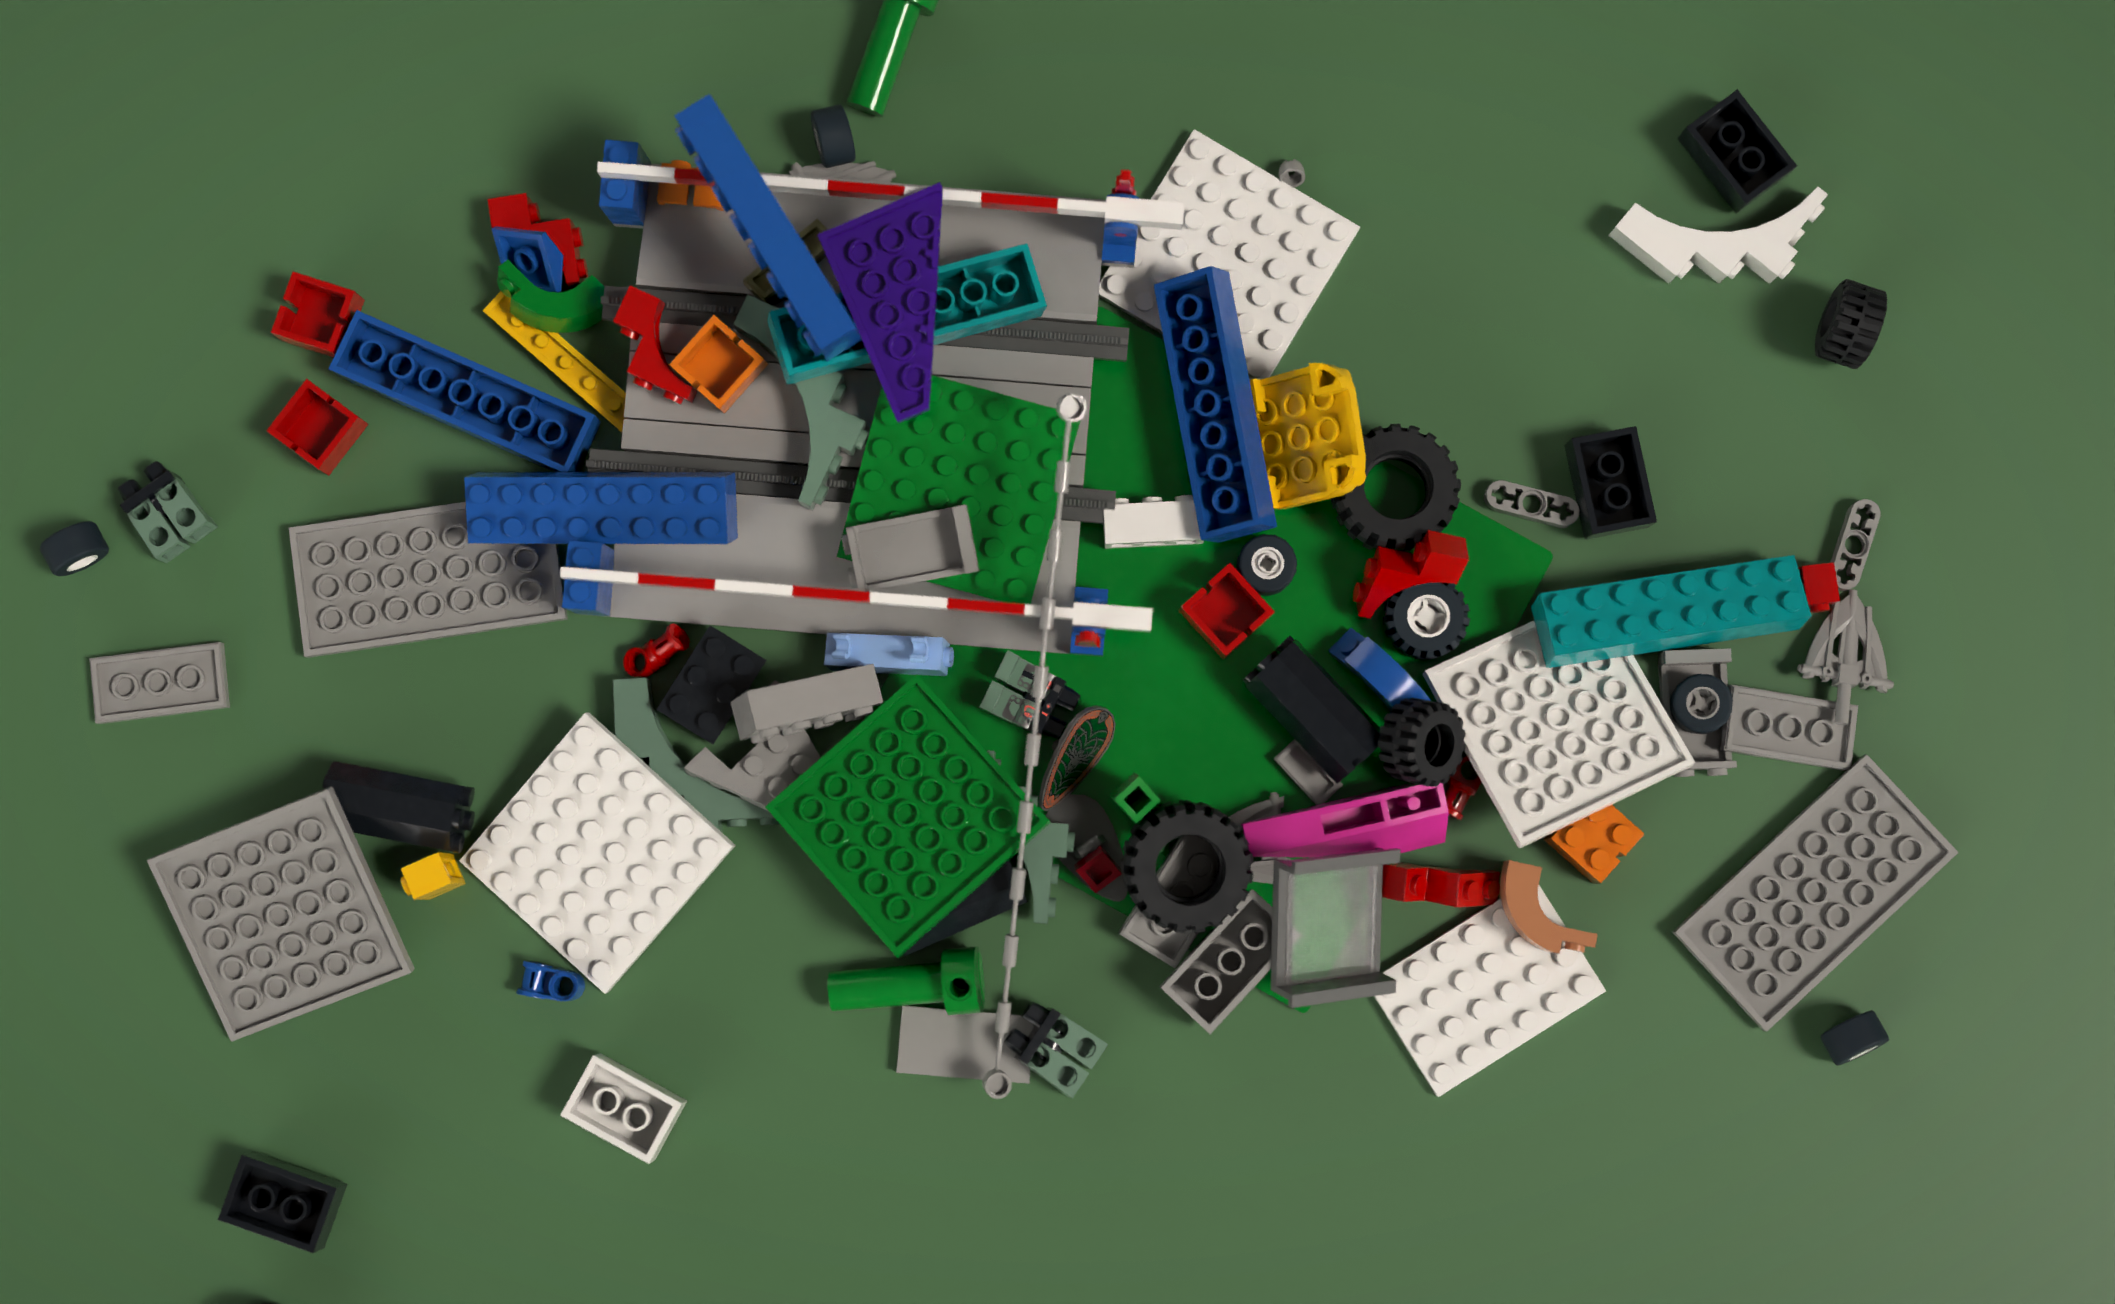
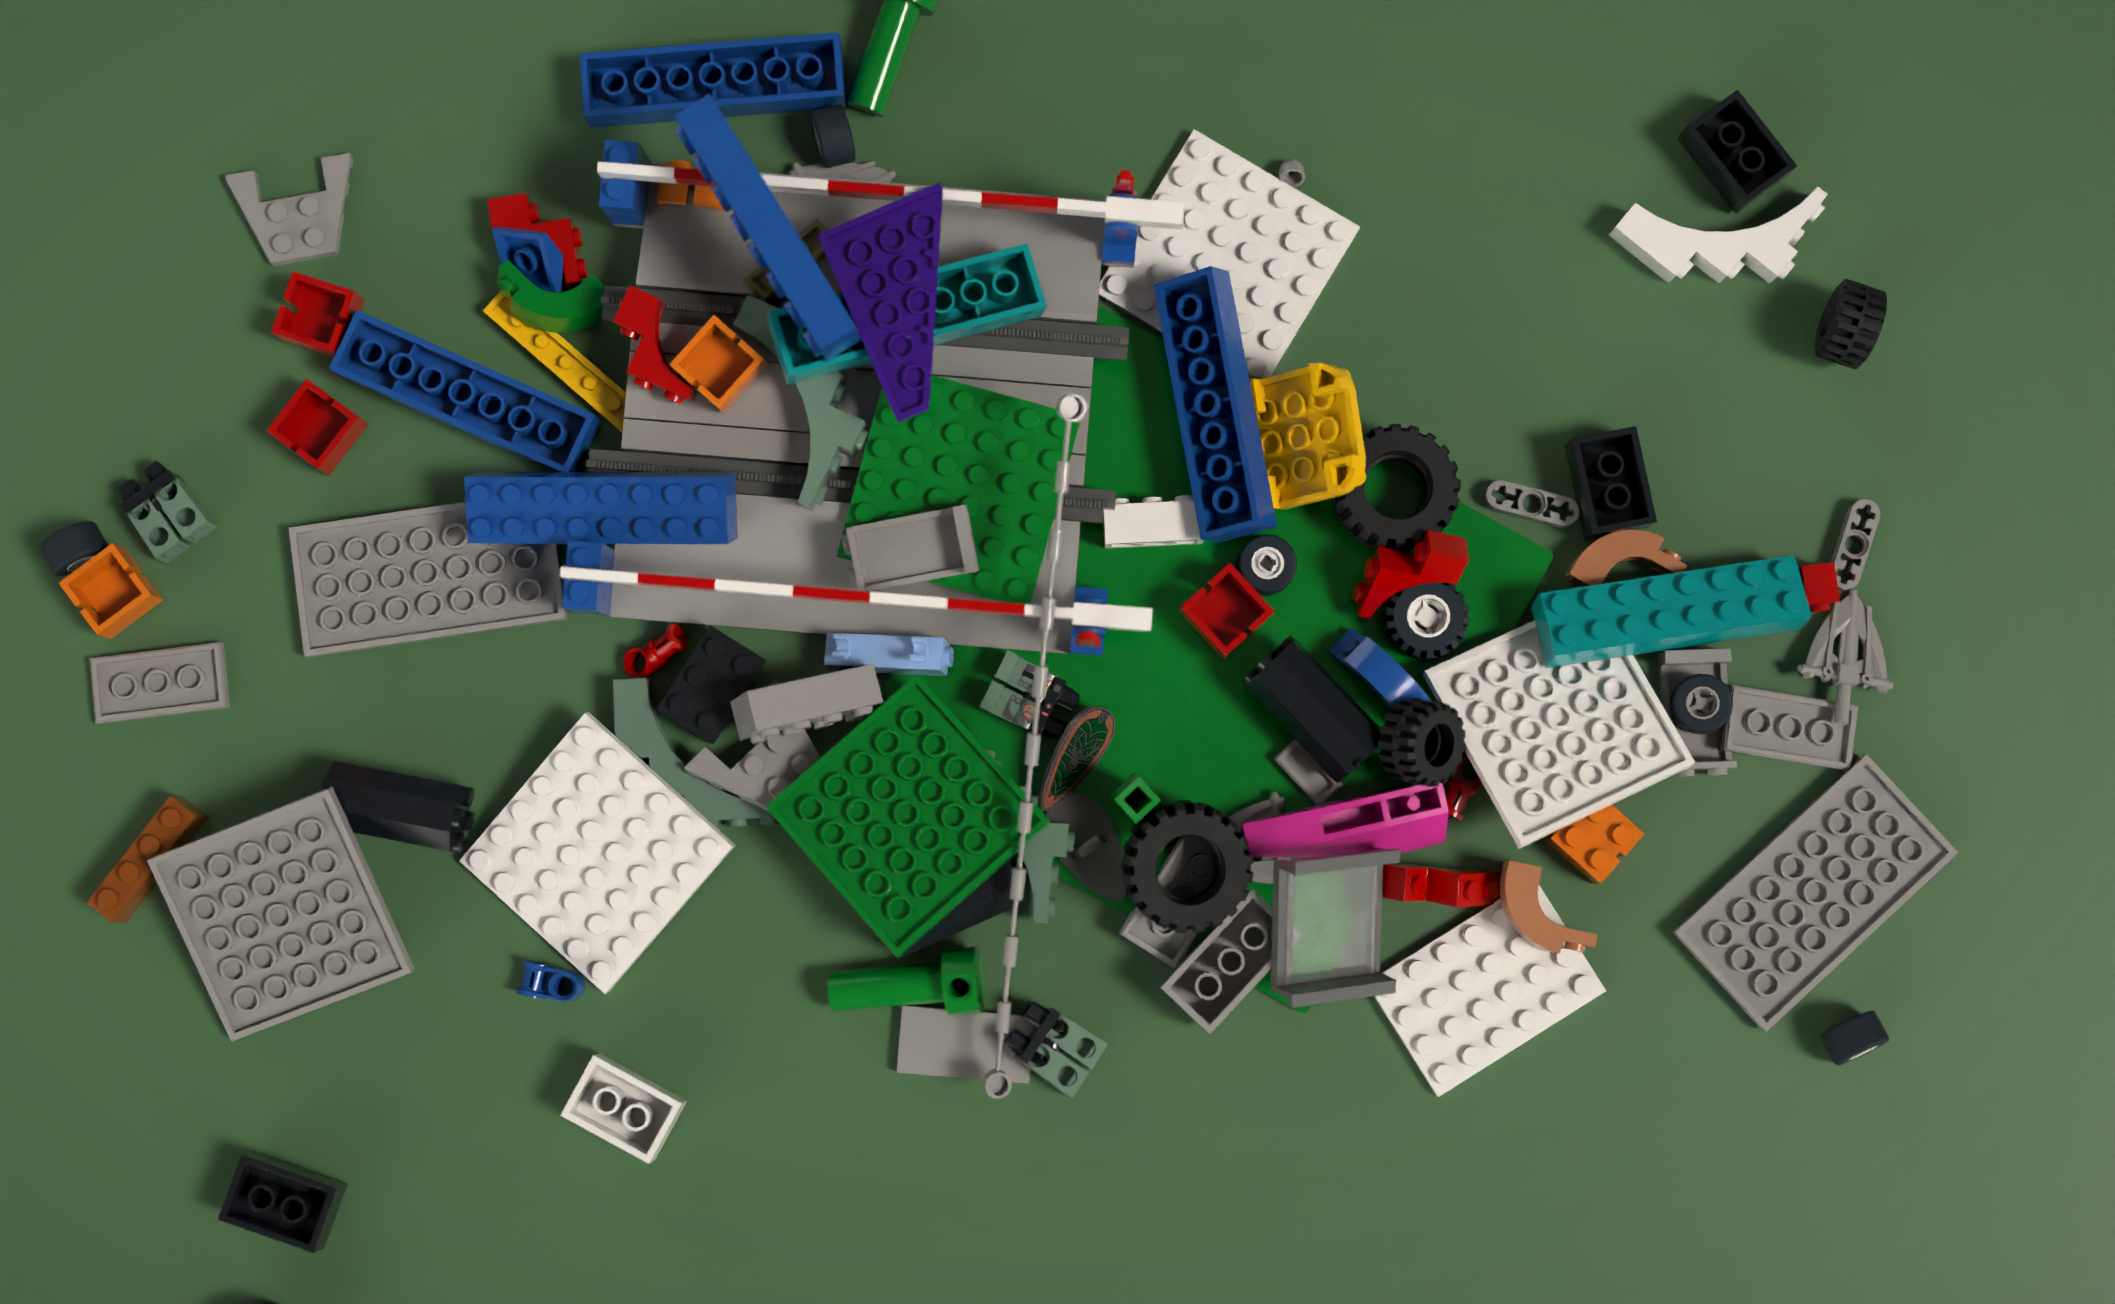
yellow brick [400,852,466,900] -> none
dark red plate [1074,845,1122,893] -> none
none -> orange piece [59,543,164,639]
none -> dark orange brick [86,795,208,923]
none -> light grey wing [225,153,354,266]
none -> blue brick [580,32,847,128]
none -> nougat arch [1564,530,1688,587]

